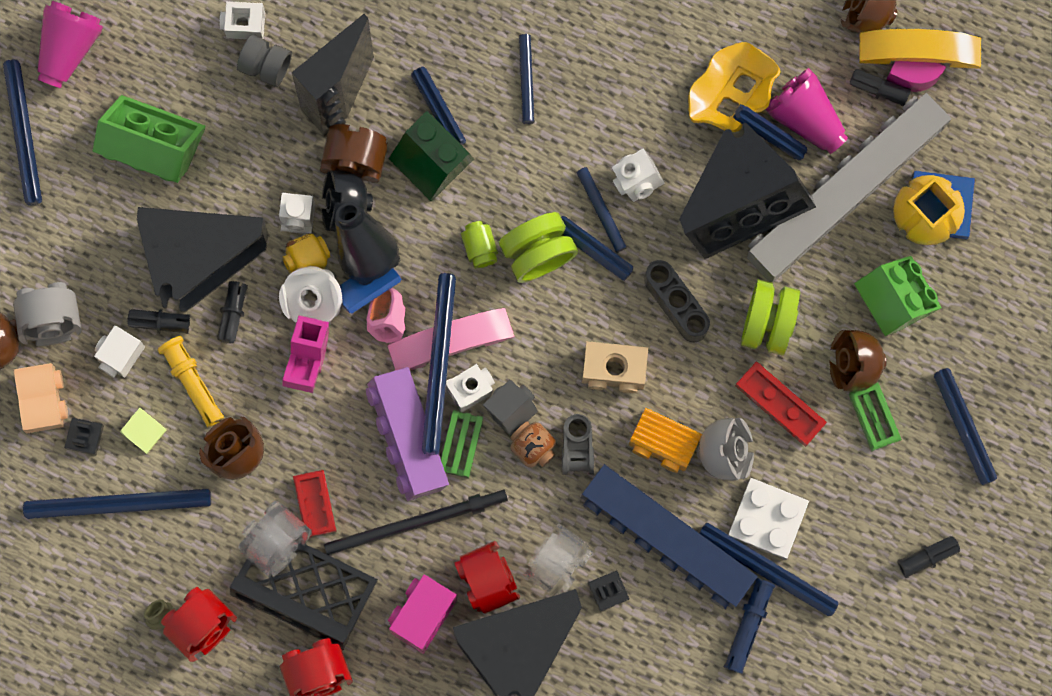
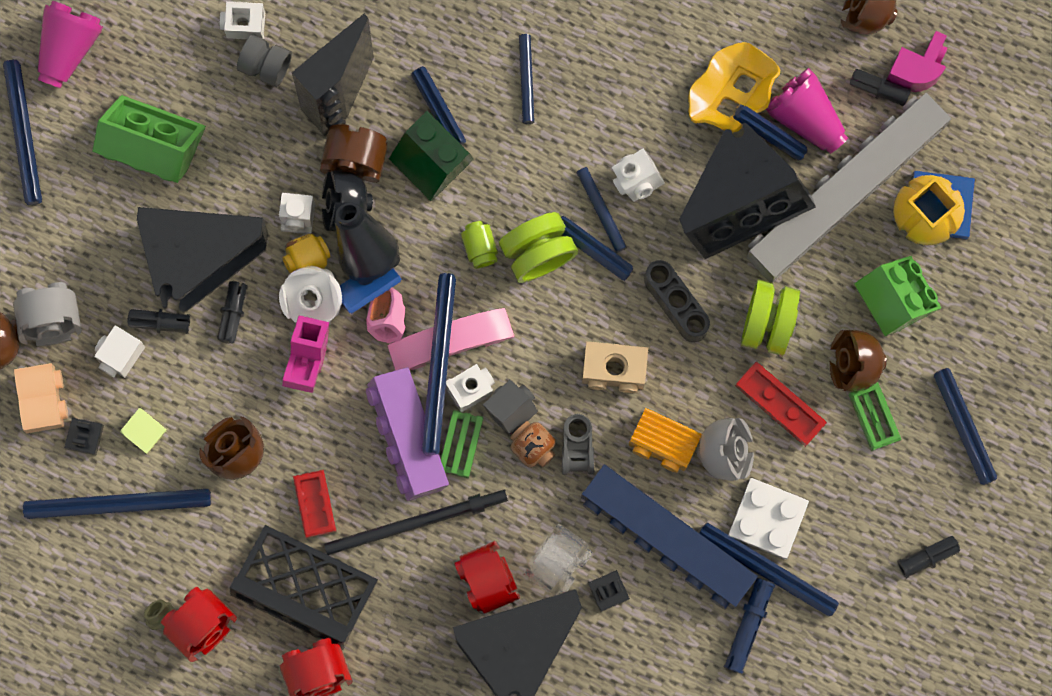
yellow pin [157,336,225,428] -> none
clear brick [238,501,312,578] -> none
dark pink brick [388,574,457,654] -> none
yellow slope [859,29,981,69] -> none

